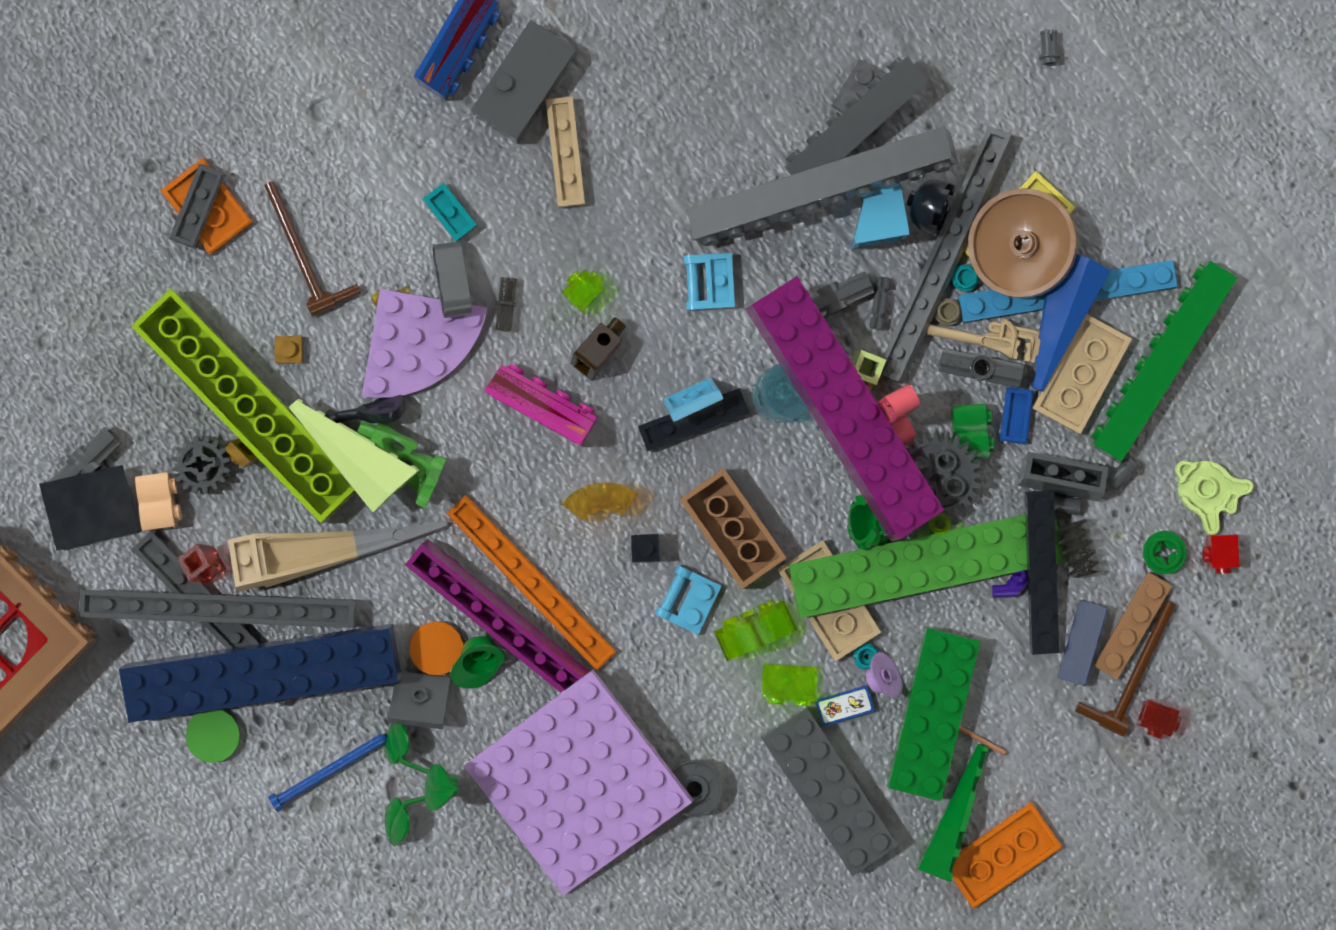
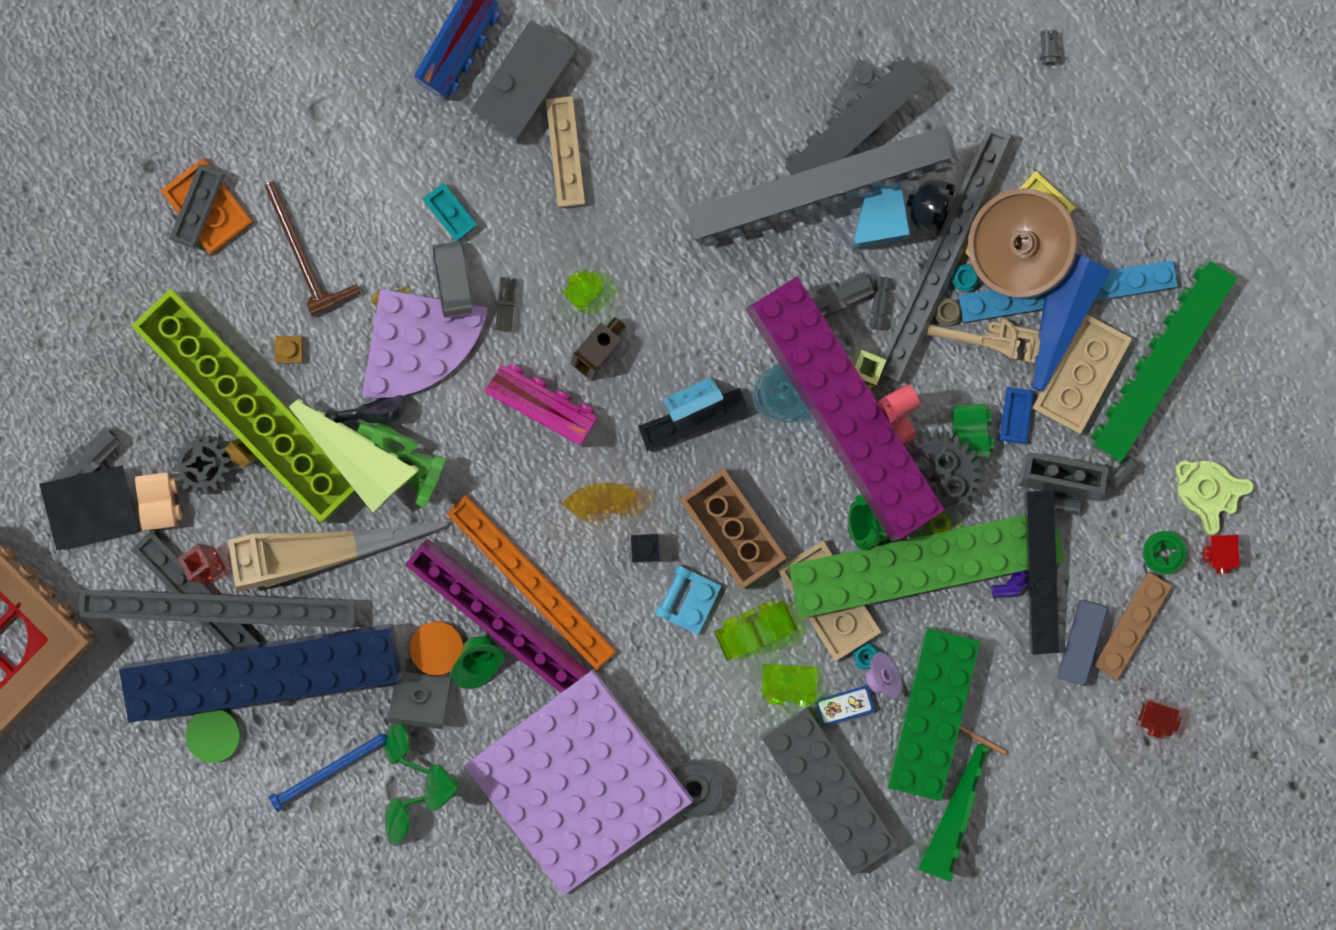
medium azure plate [683,253,735,311] -> none
dark grey piece [939,348,1024,388] -> none
orange tile [952,801,1063,909] -> none
clear smoke piece [1055,519,1101,578] -> none
reddish brown bar [1075,601,1176,737] -> none

